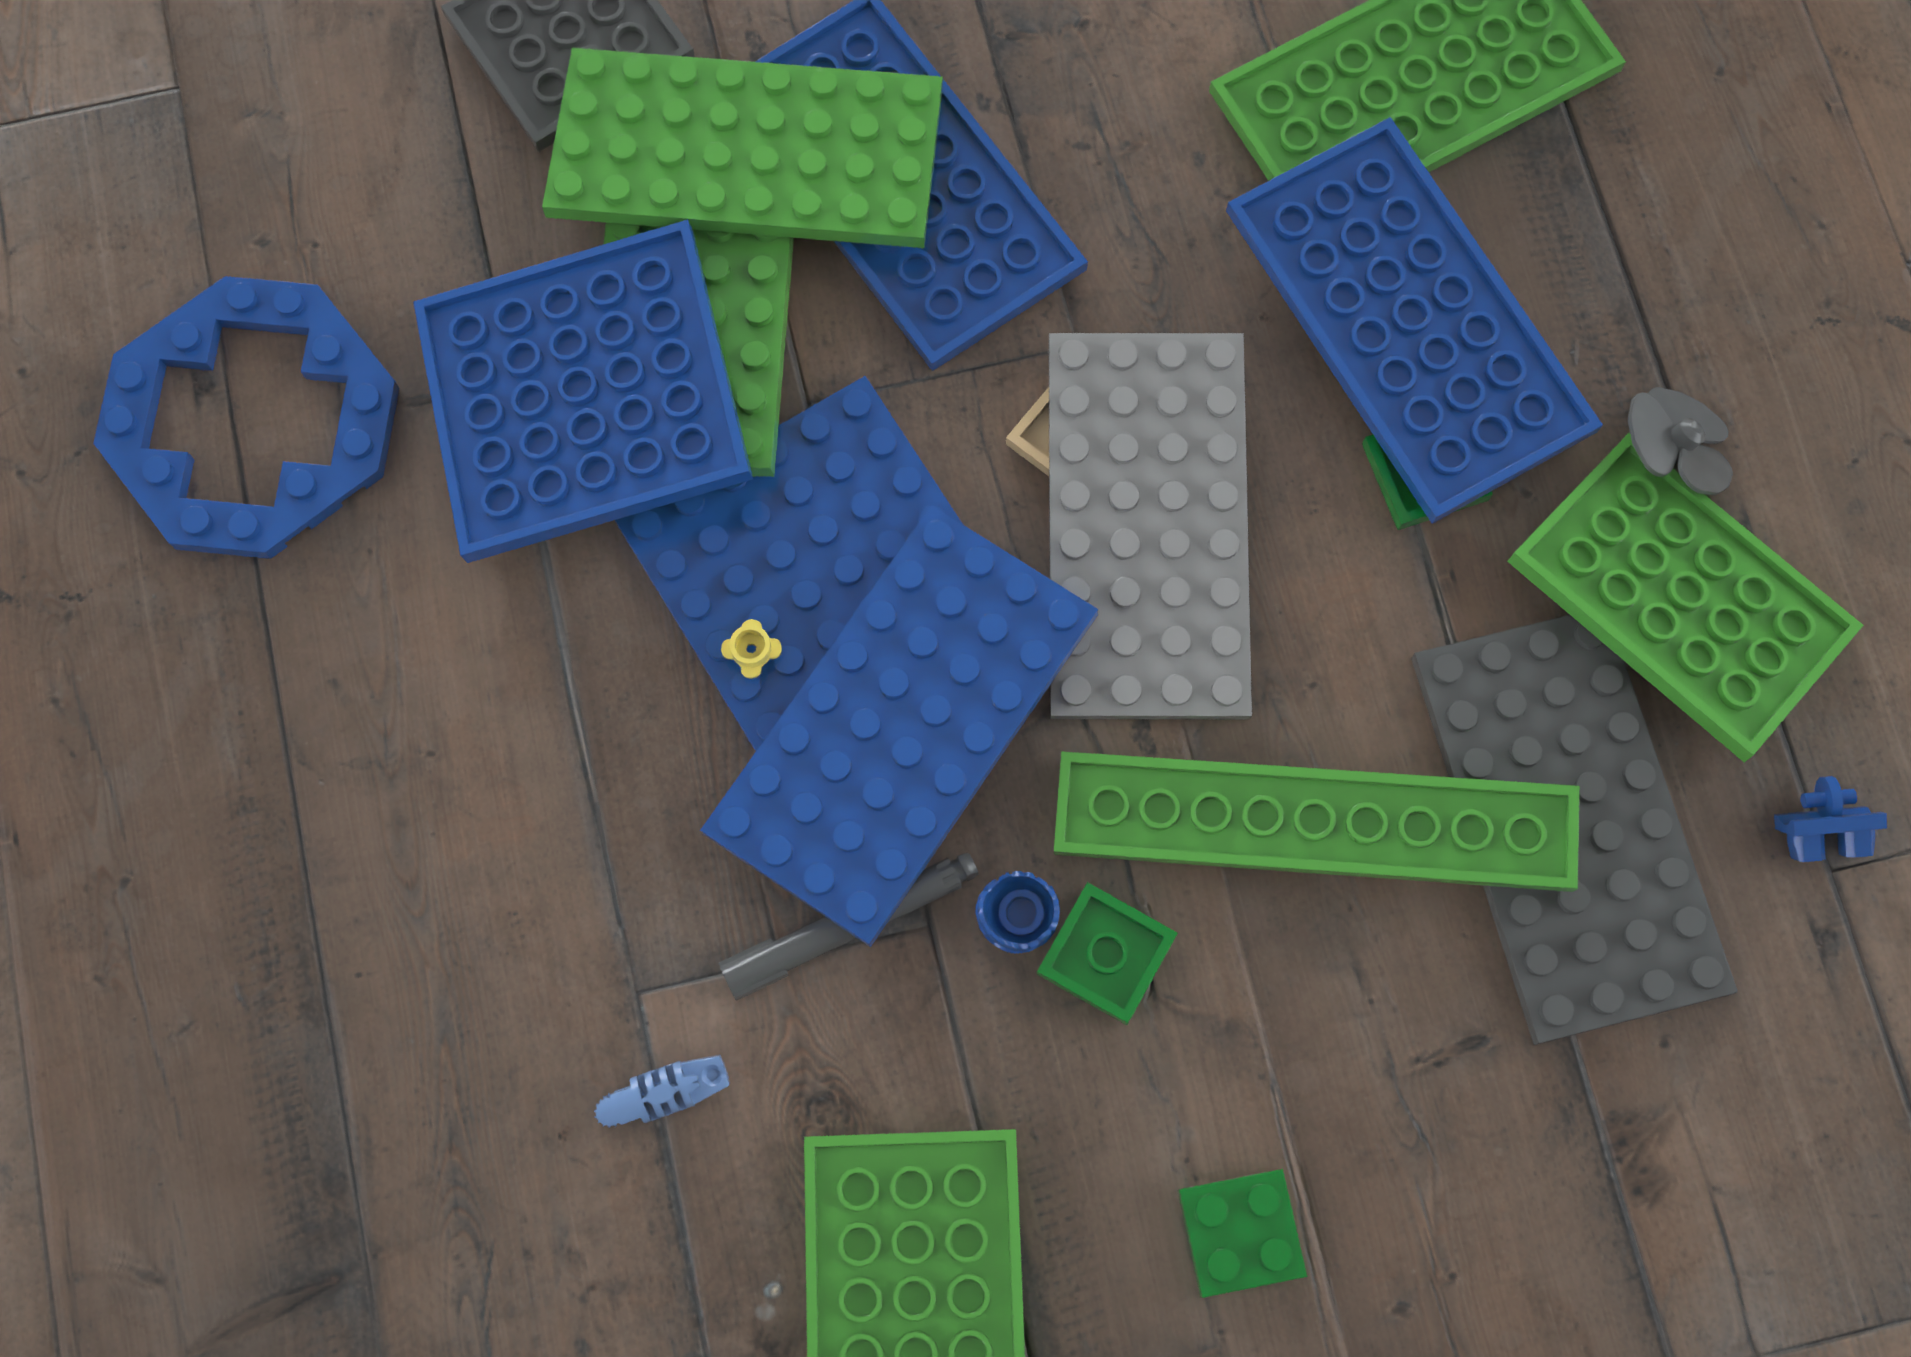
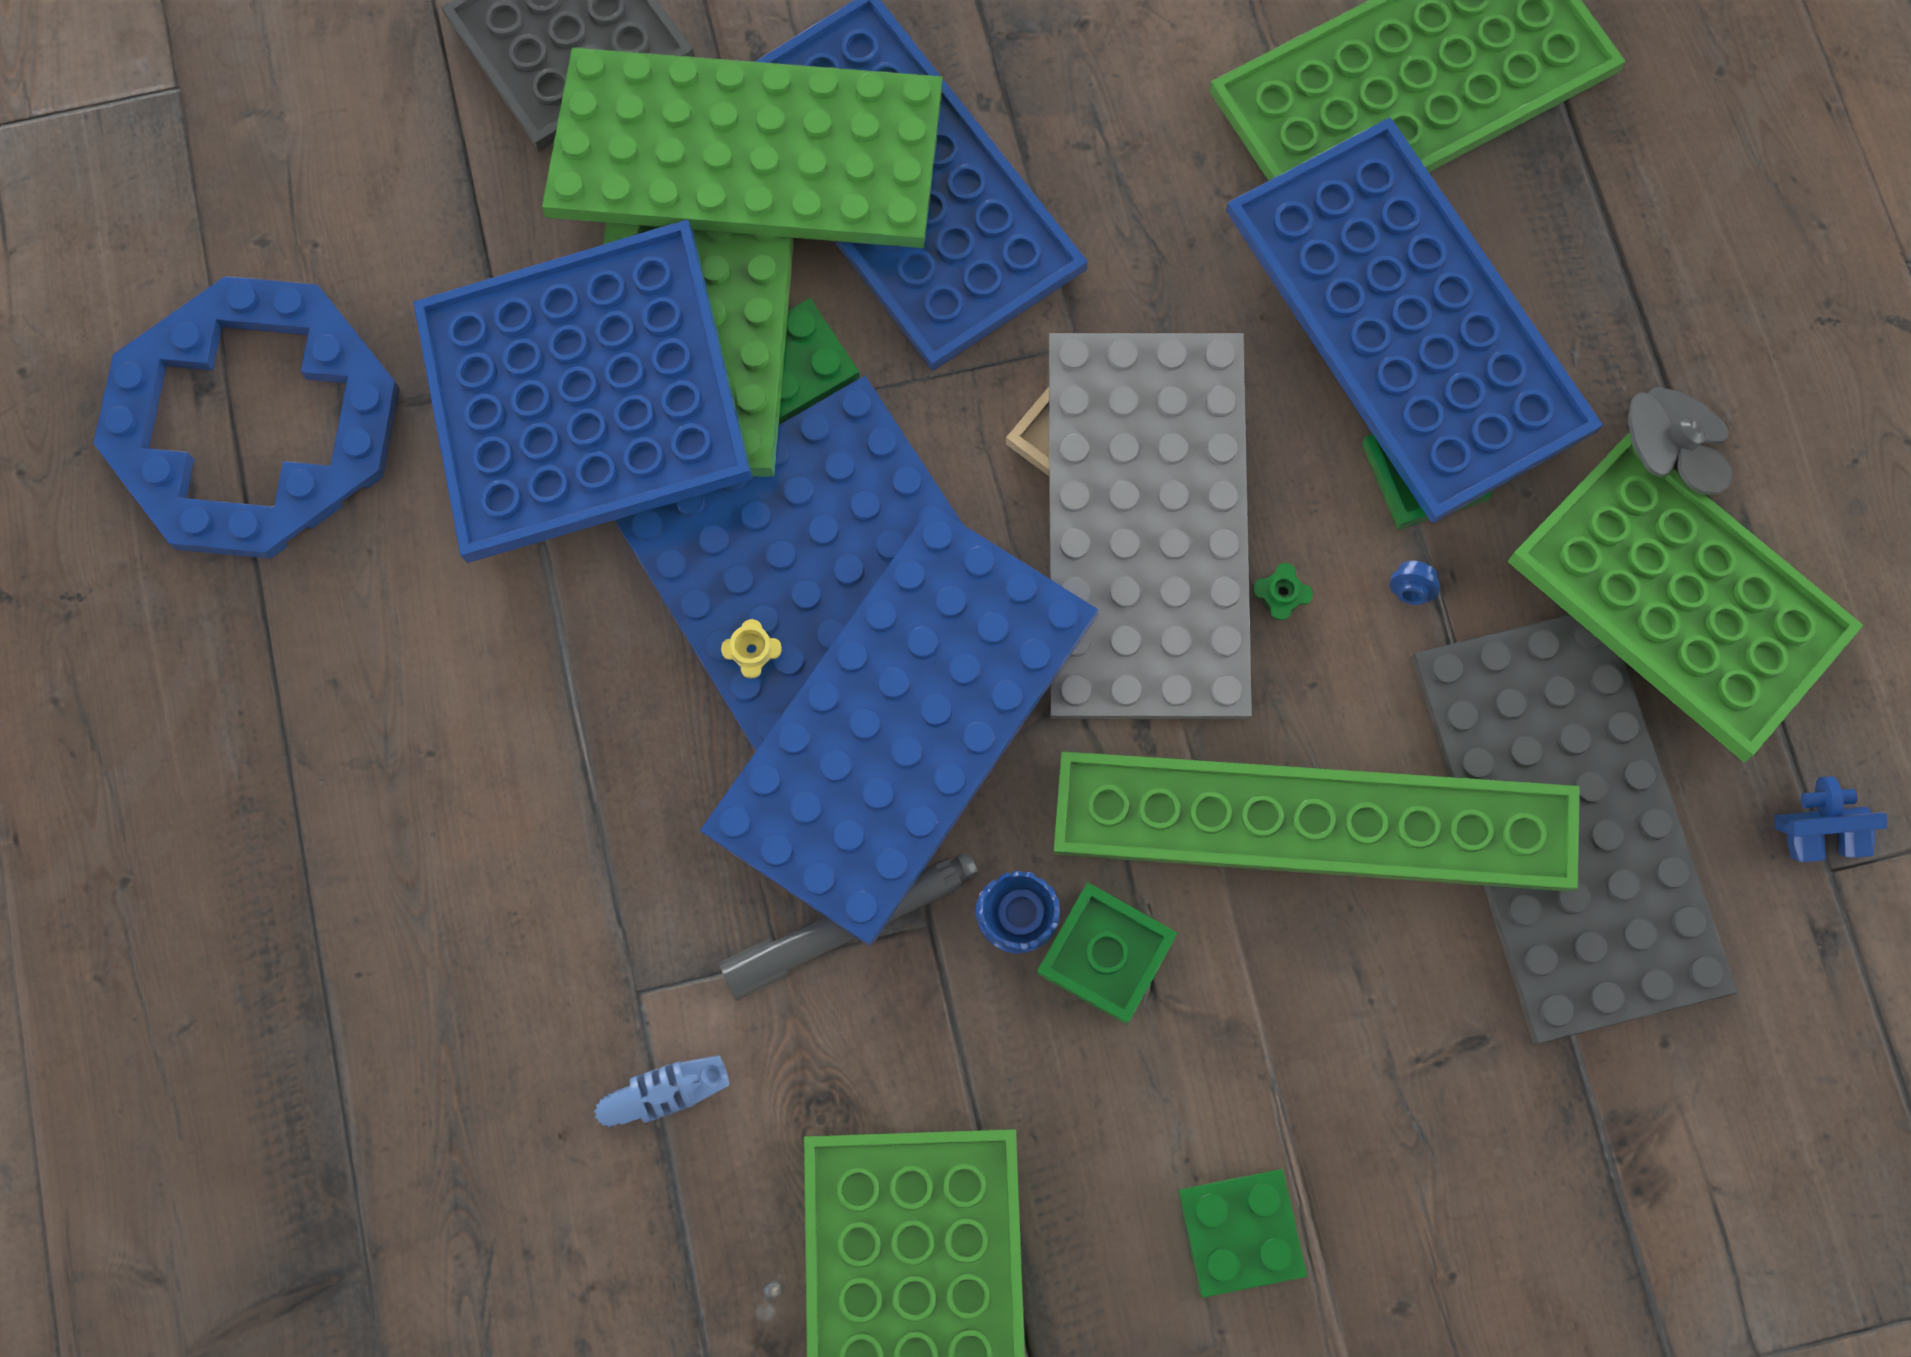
none -> green plate [779,298,860,425]
none -> green plate [1253,563,1313,621]
none -> blue plate [1389,561,1440,605]

